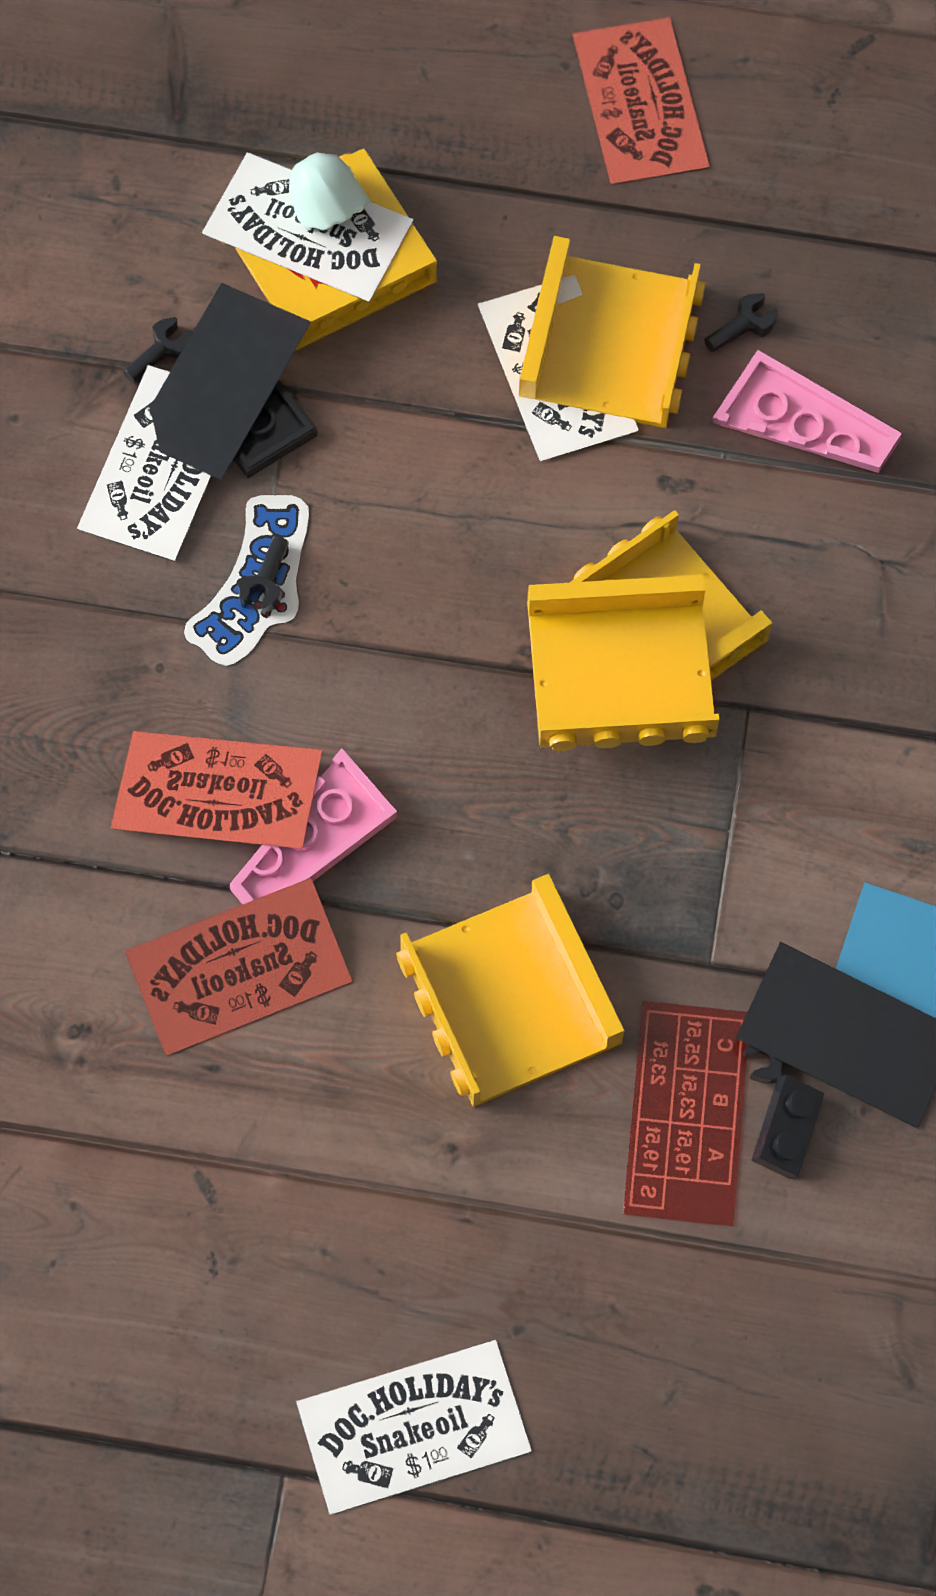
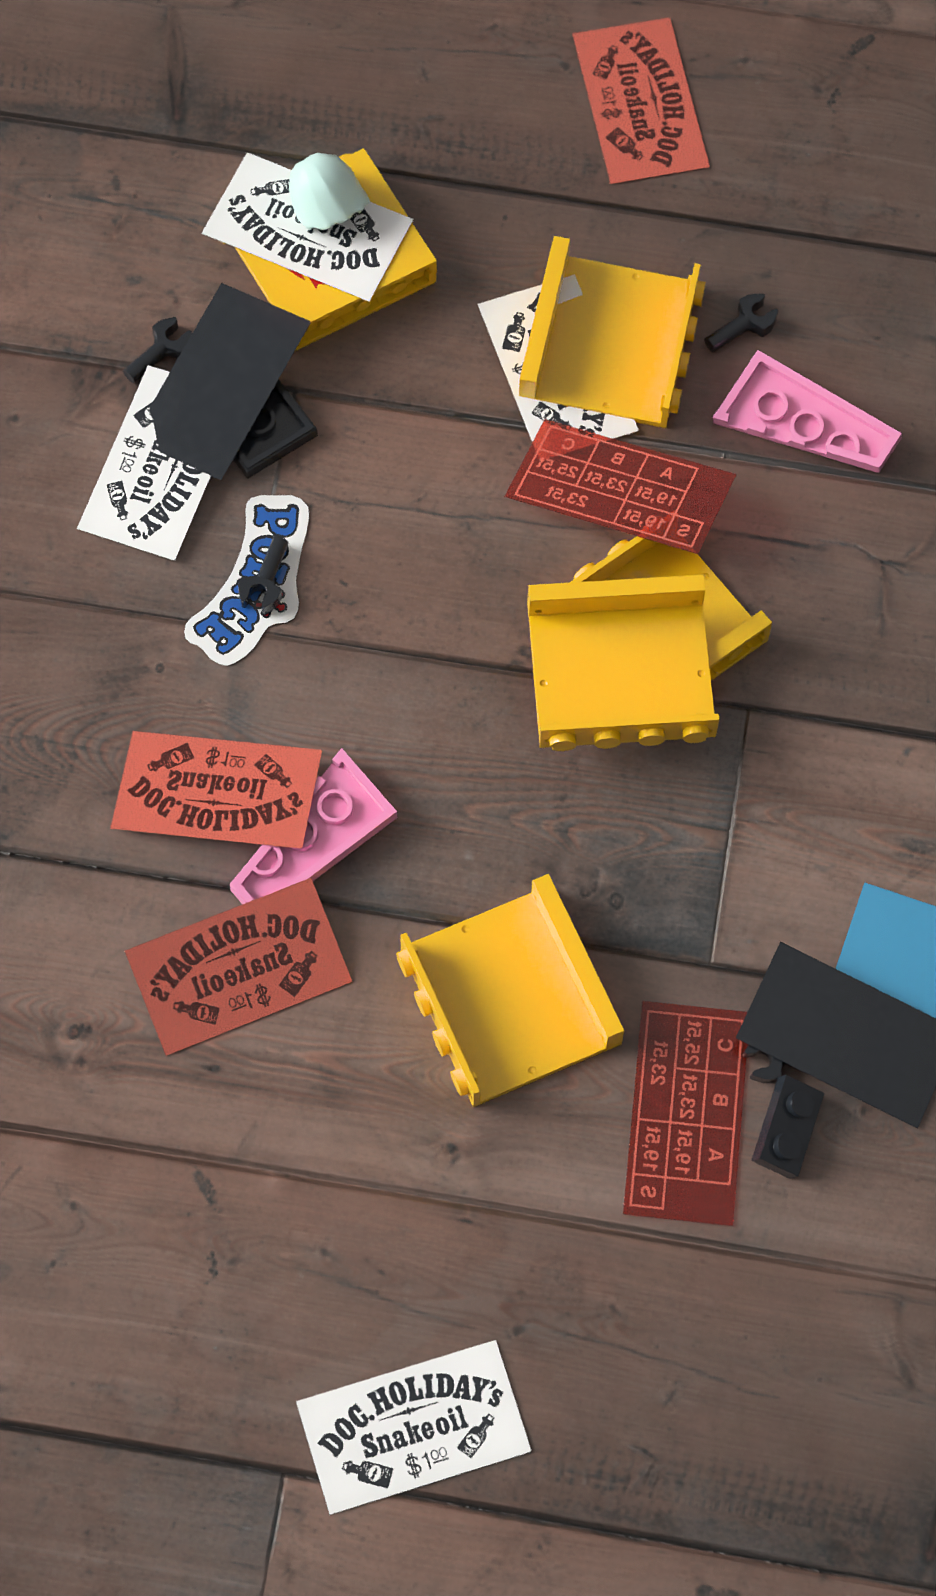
none -> clear red sticker [504,419,737,554]

